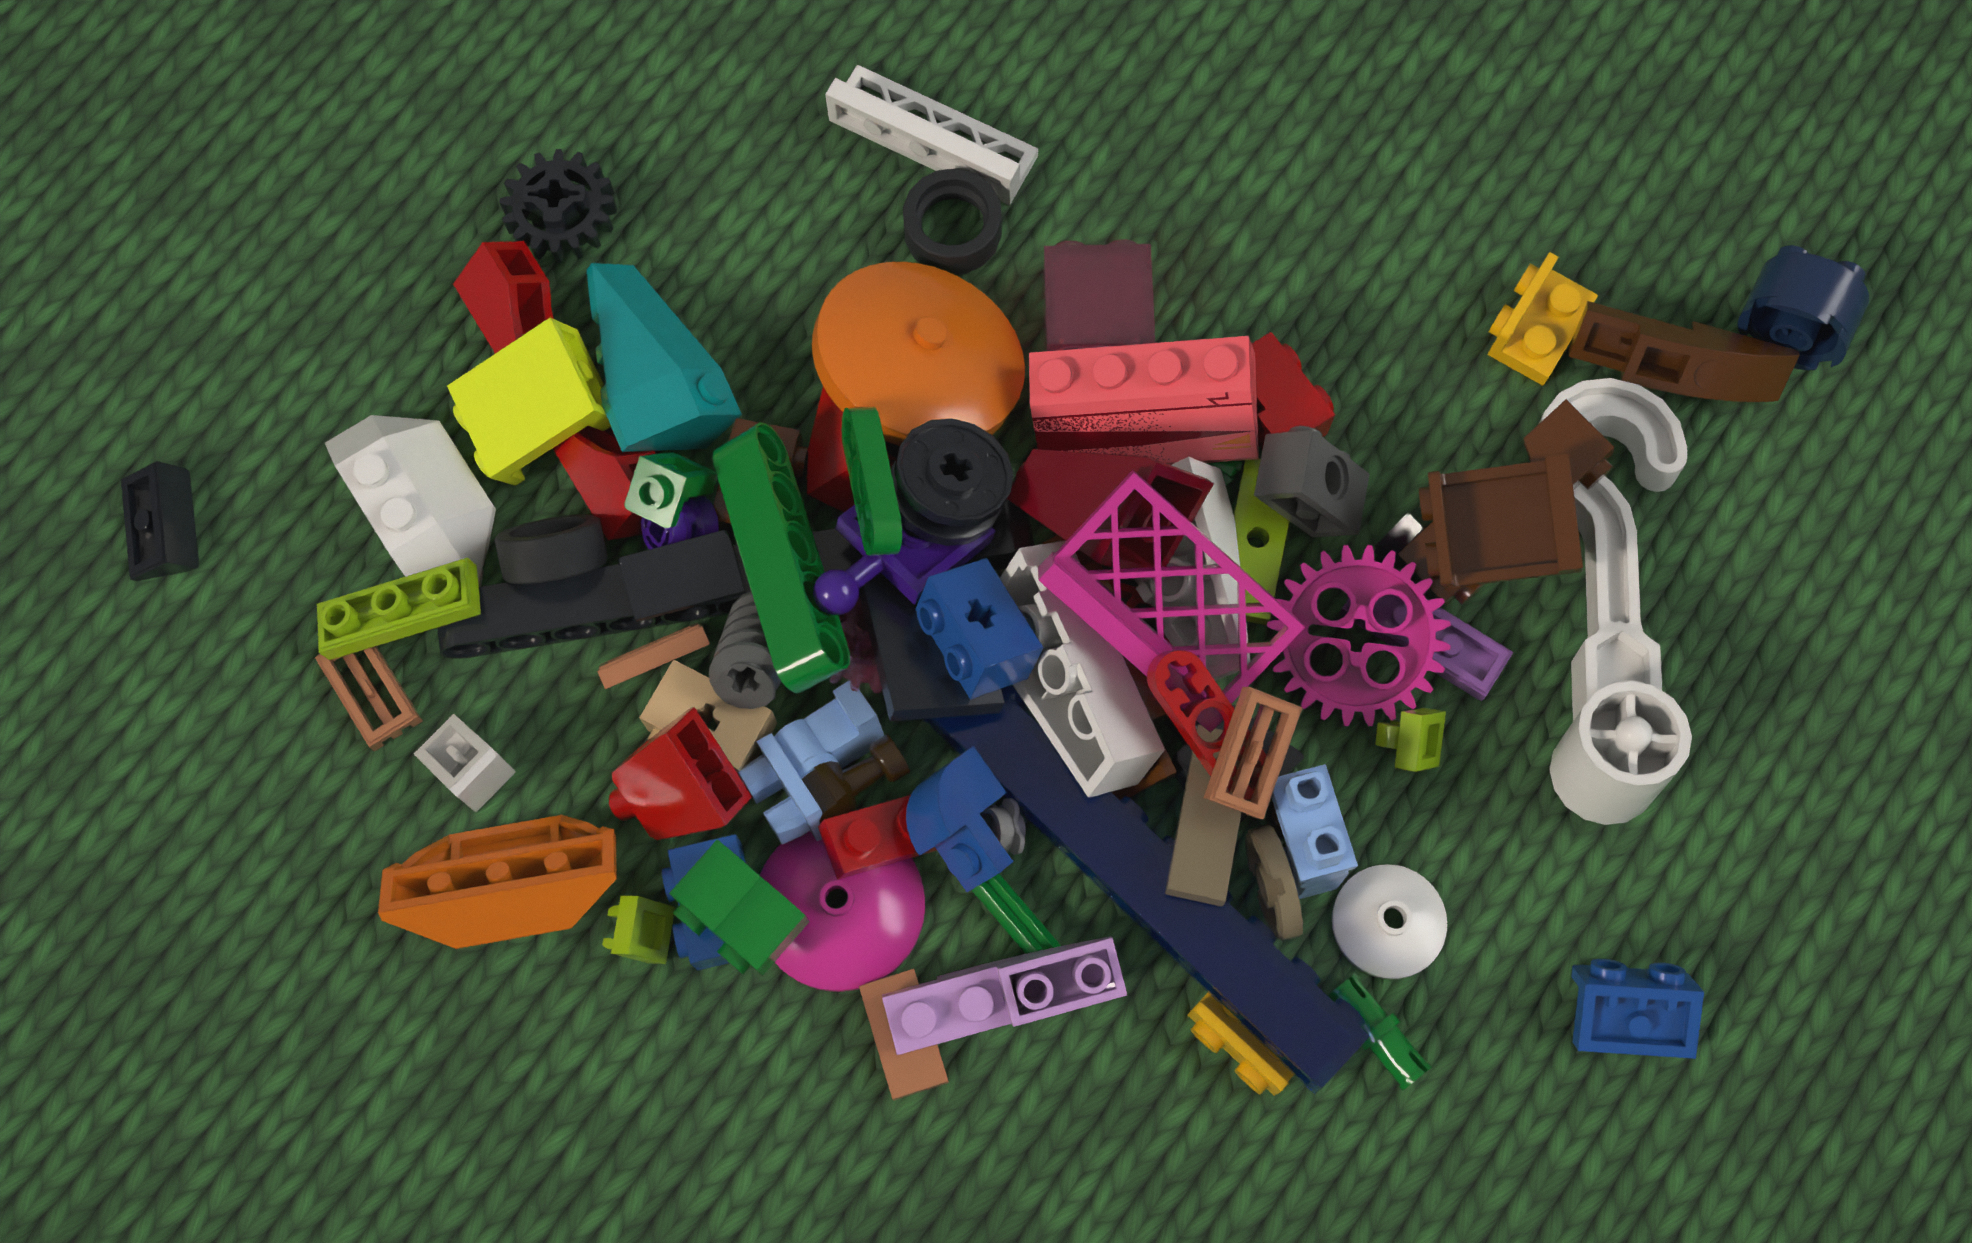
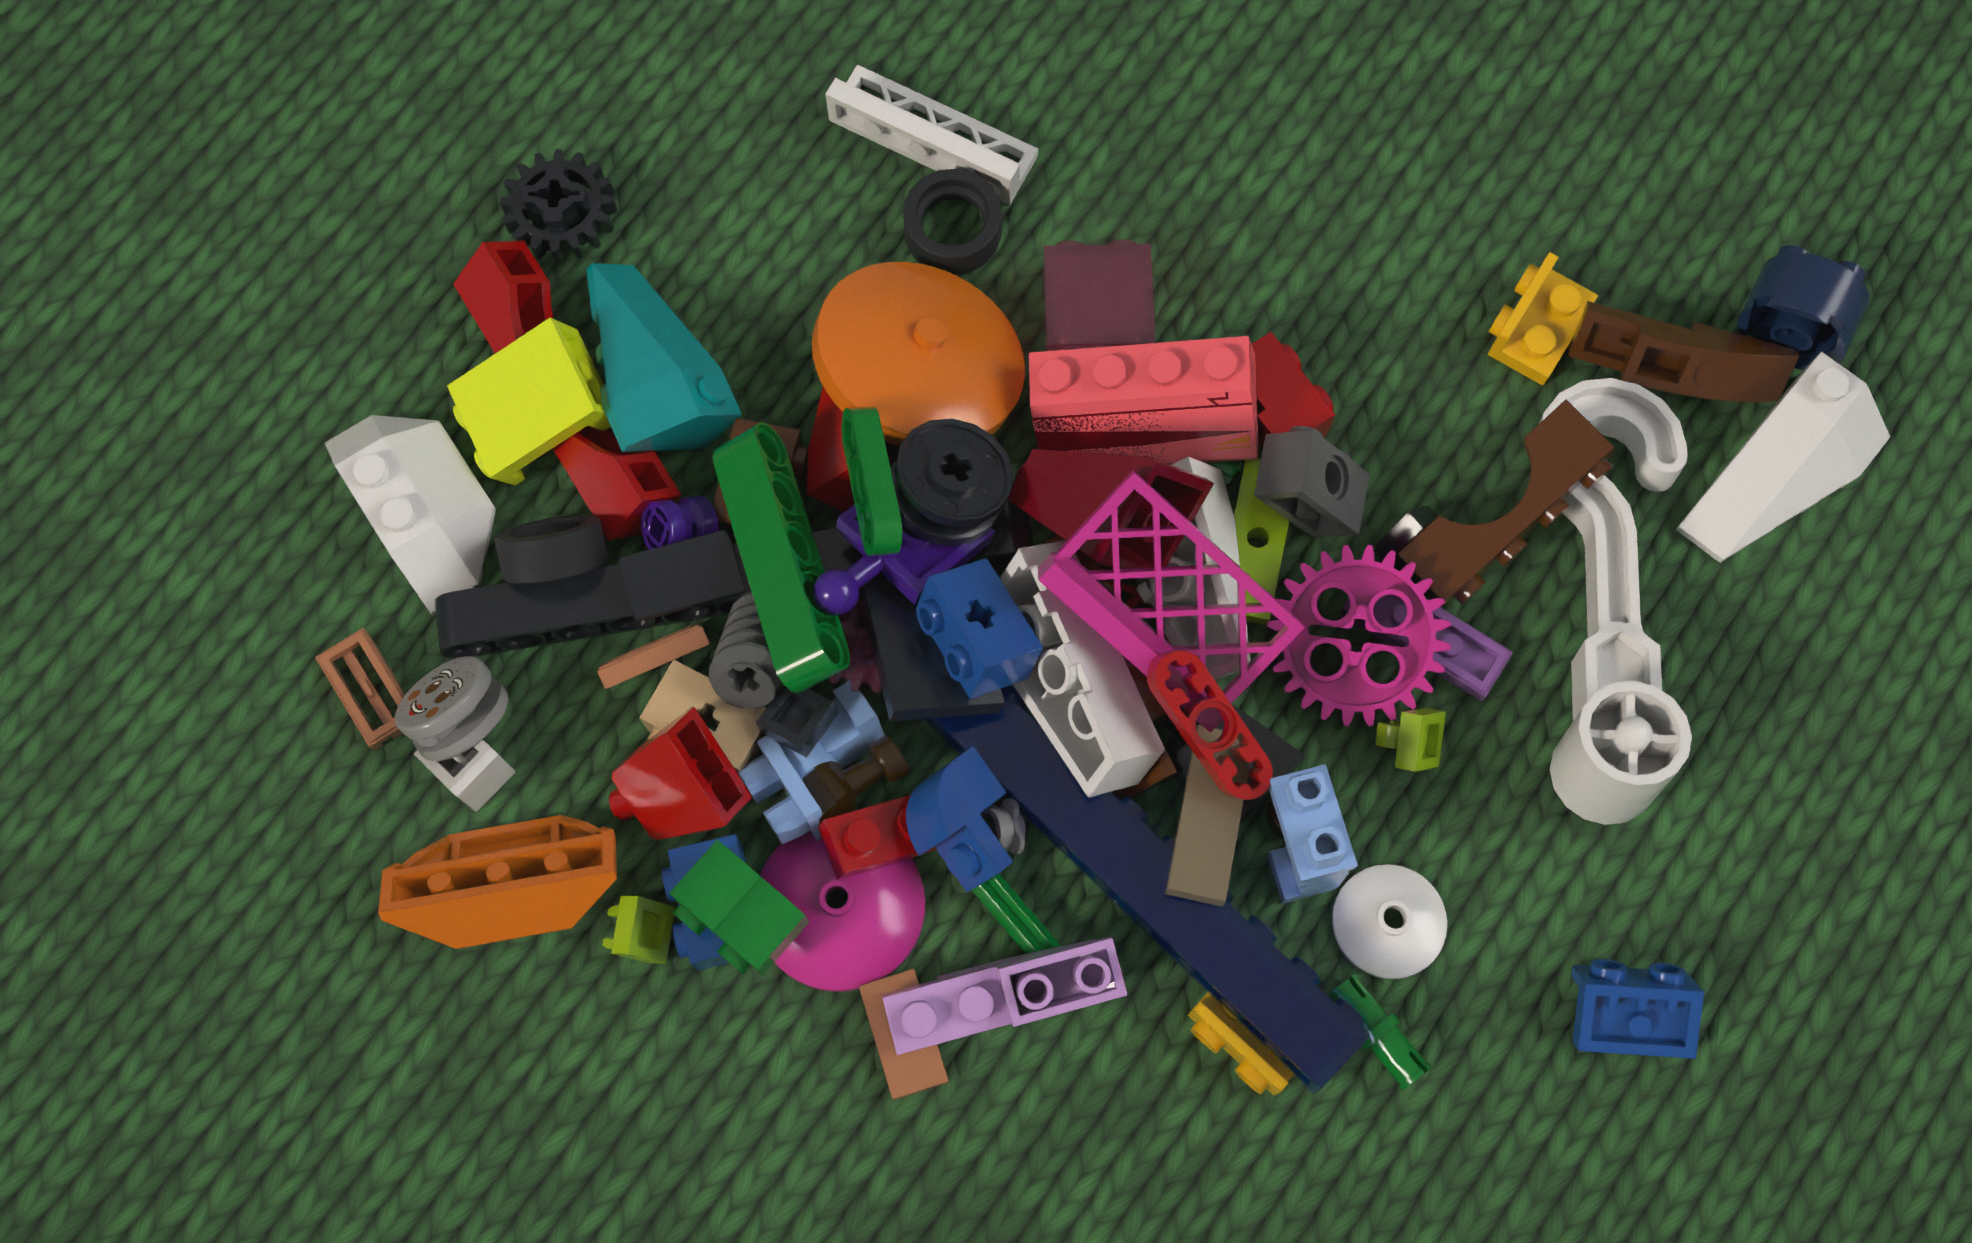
black slope [121,461,199,581] -> none
lime tile [317,557,481,660] -> none
green bracket [624,452,717,528] -> none
nougat tile [1203,687,1303,820] -> none
dark tan tile [1245,823,1303,941] -> none
reddish brown panel [1419,453,1583,589] -> none
none -> light grey head [395,656,509,761]
none -> black tile [756,685,839,758]
none -> white wedge [1676,352,1890,563]

